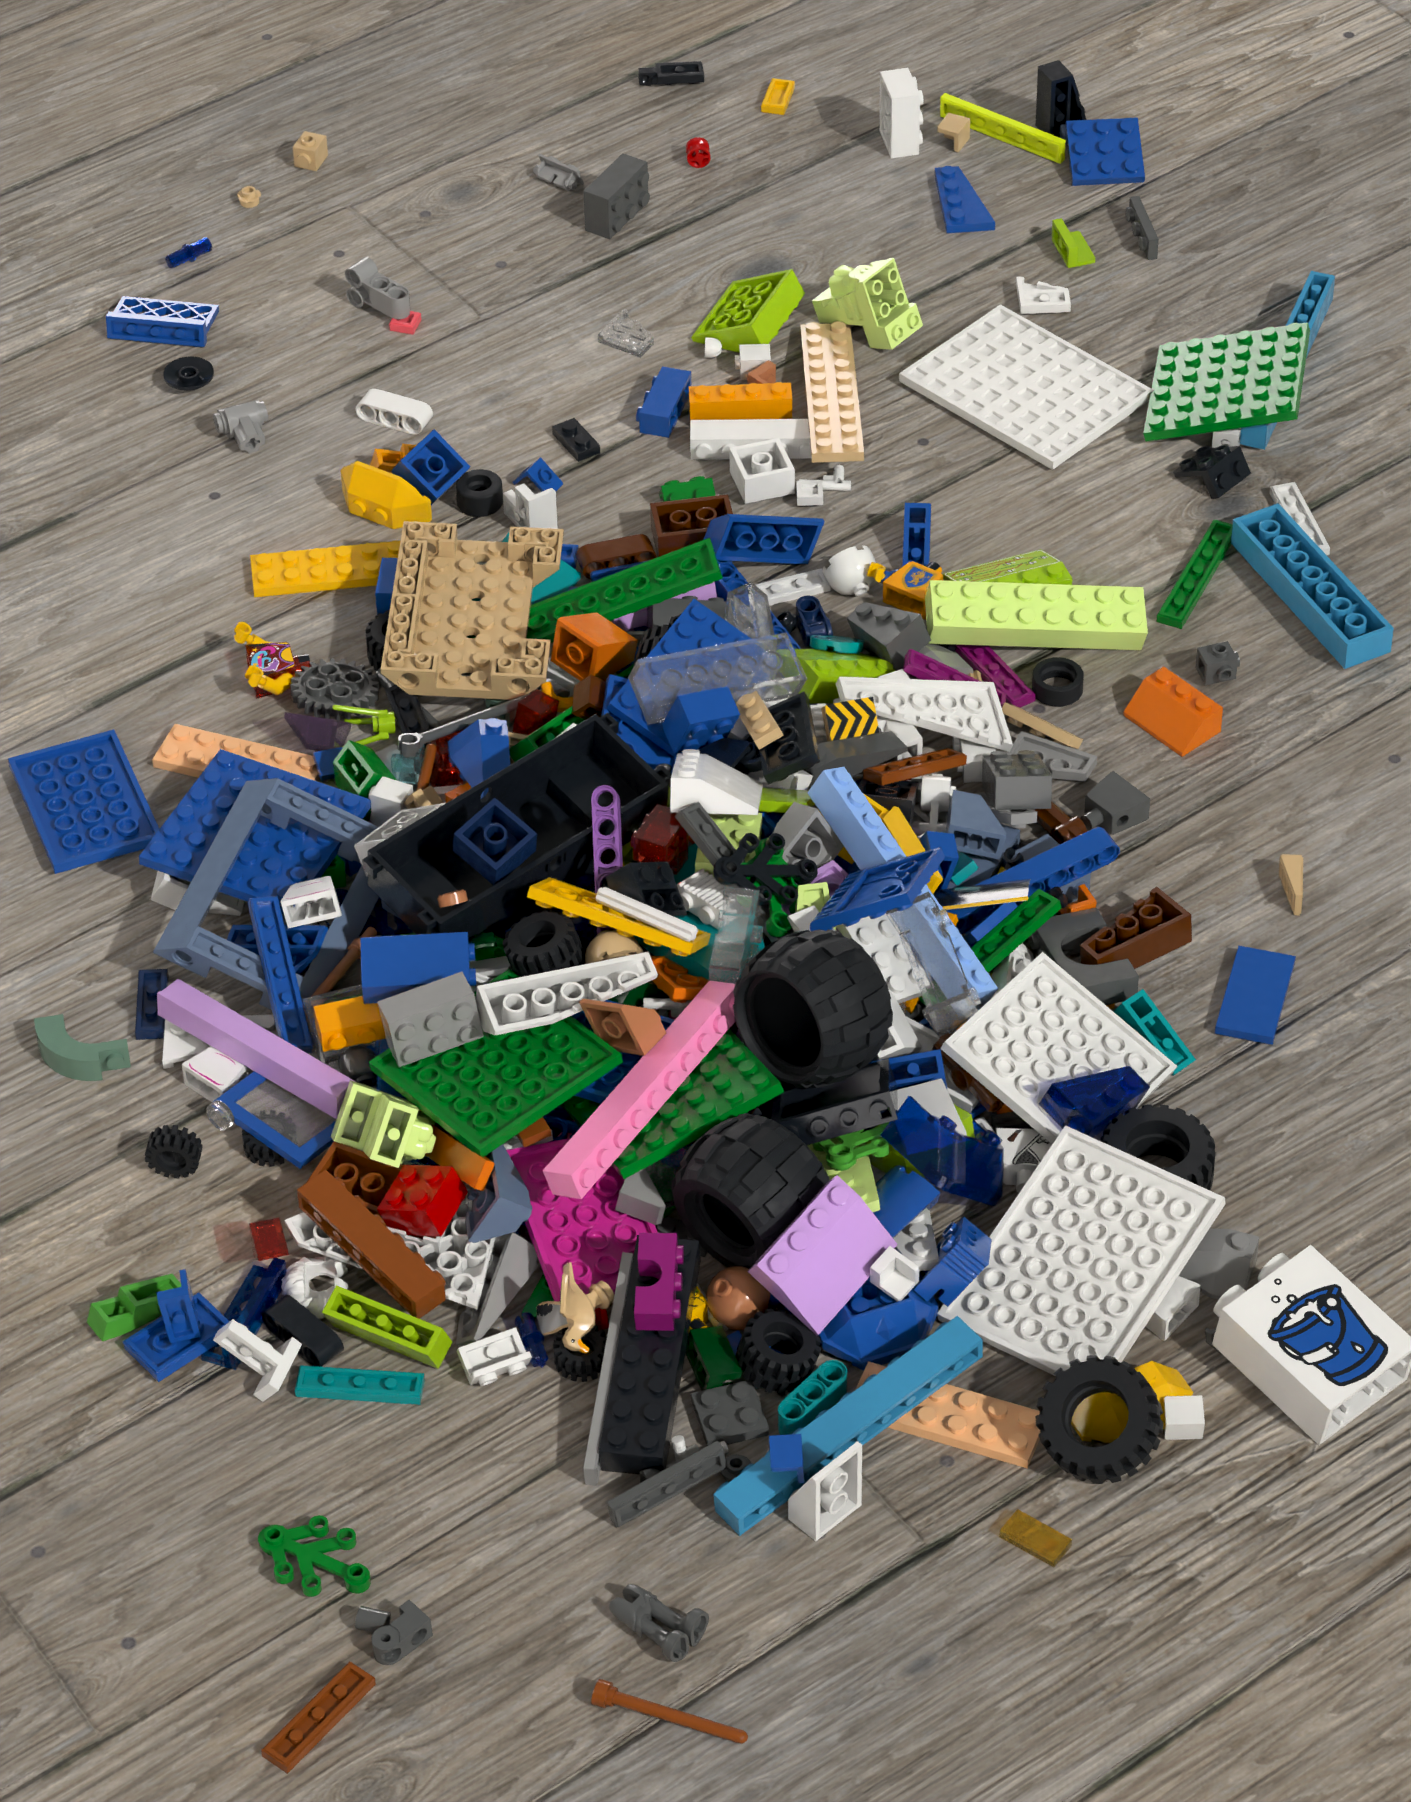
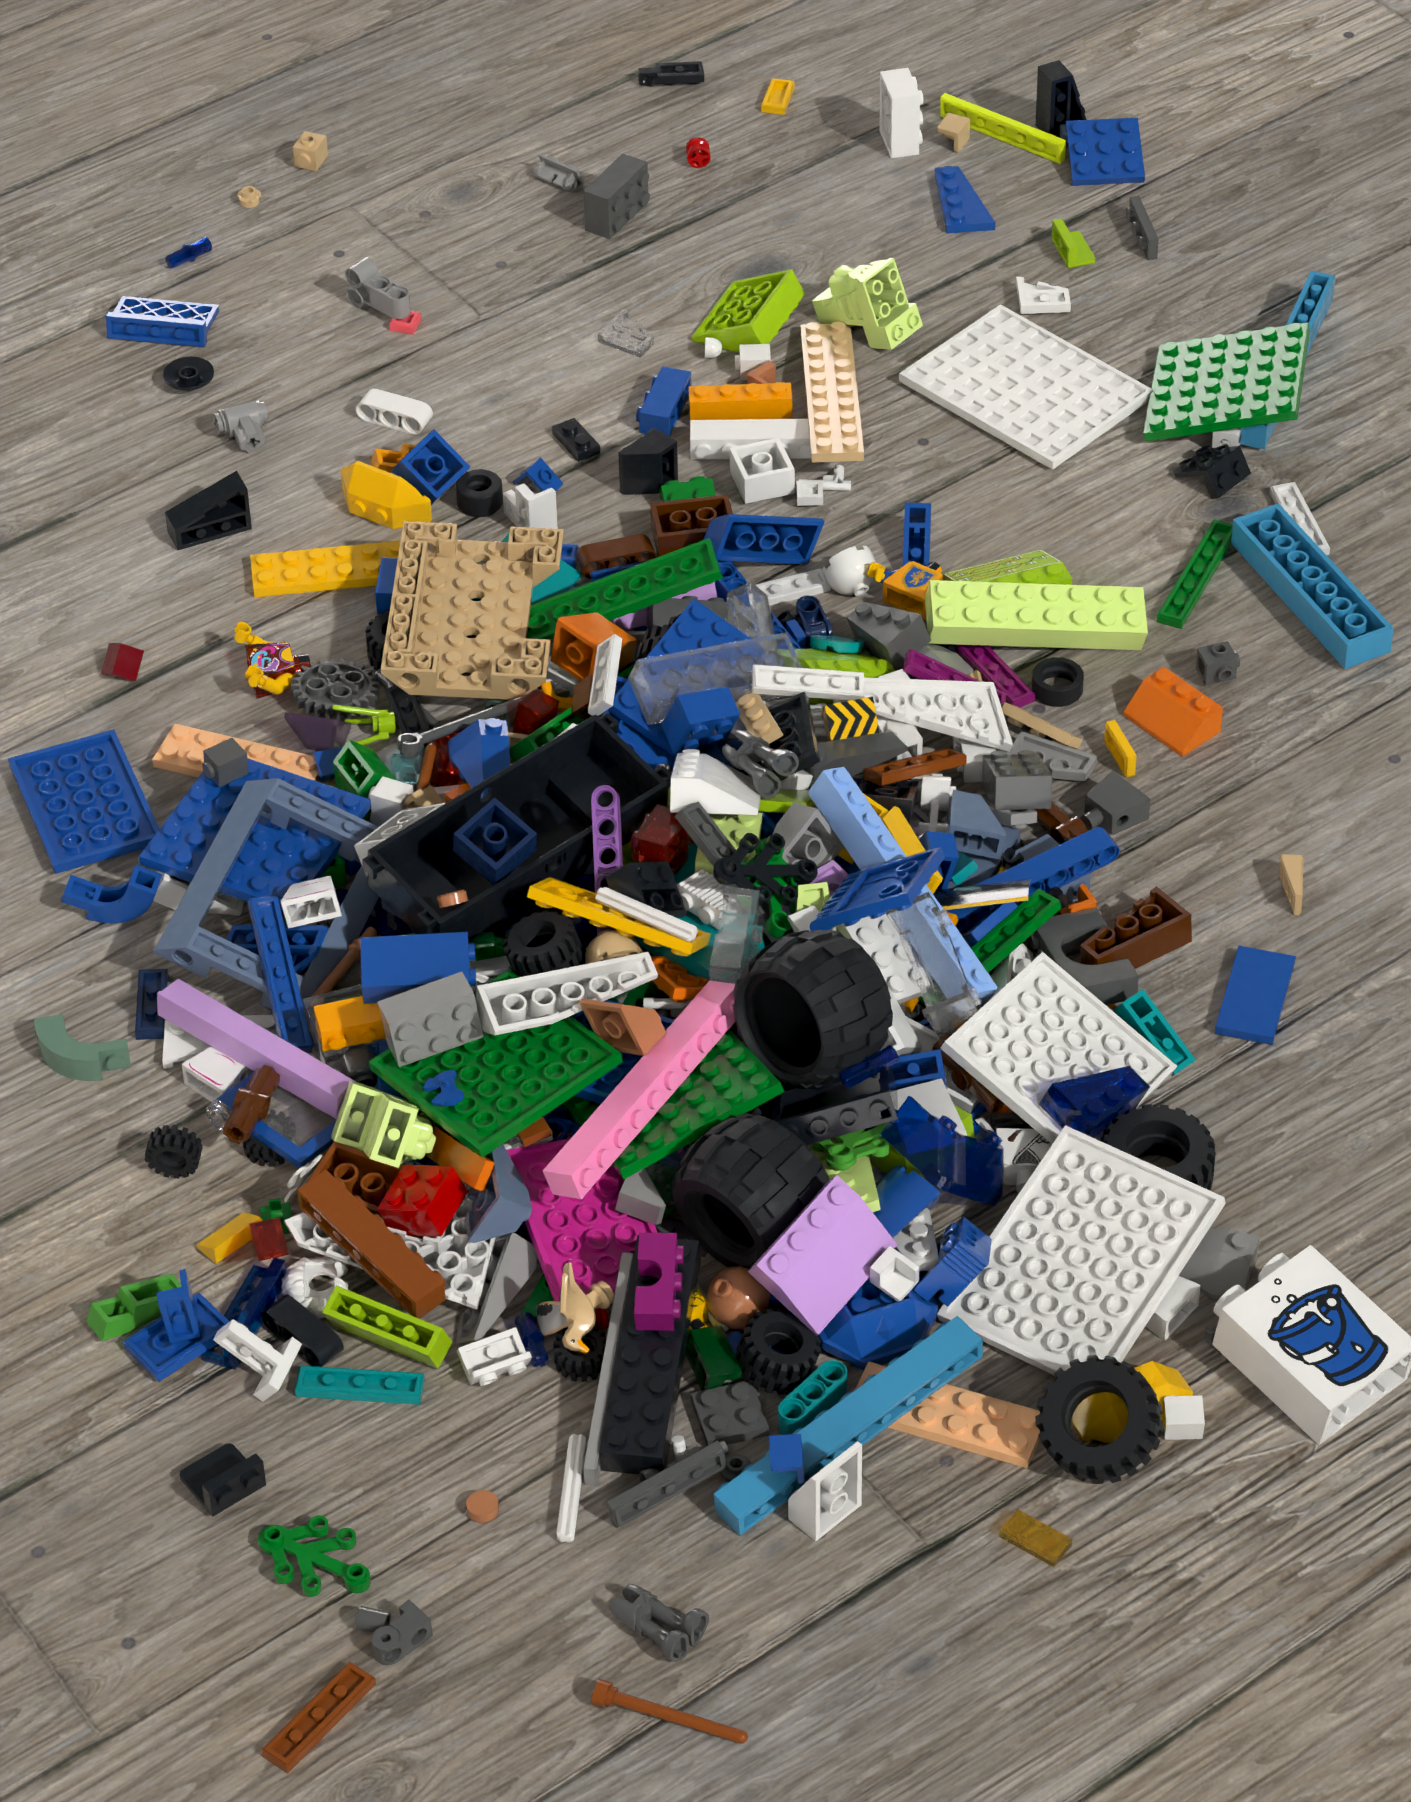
none -> blue arch [61,865,162,923]
none -> dark red panel [101,643,144,681]
none -> black wedge [165,471,252,550]
none -> black bracket [179,1443,266,1517]
none -> yellow slope [196,1212,263,1264]
none -> dark grey brick [202,738,248,787]
none -> reddish brown piece [223,1065,280,1144]
none -> green tile [260,1198,292,1238]
none -> white plate [284,1154,324,1203]
none -> blue piece [423,1070,464,1107]
none -> nougat tile [466,1490,499,1523]
none -> white axle [557,1434,586,1543]
none -> white tile [588,634,622,716]
none -> black slope [618,428,678,495]
none -> dark grey piece [722,729,799,799]
none -> white tile [752,665,865,700]
none -> blue tile [786,619,806,649]
none -> clear blue axle [840,1045,900,1088]
none -> yellow tile [1104,720,1137,778]

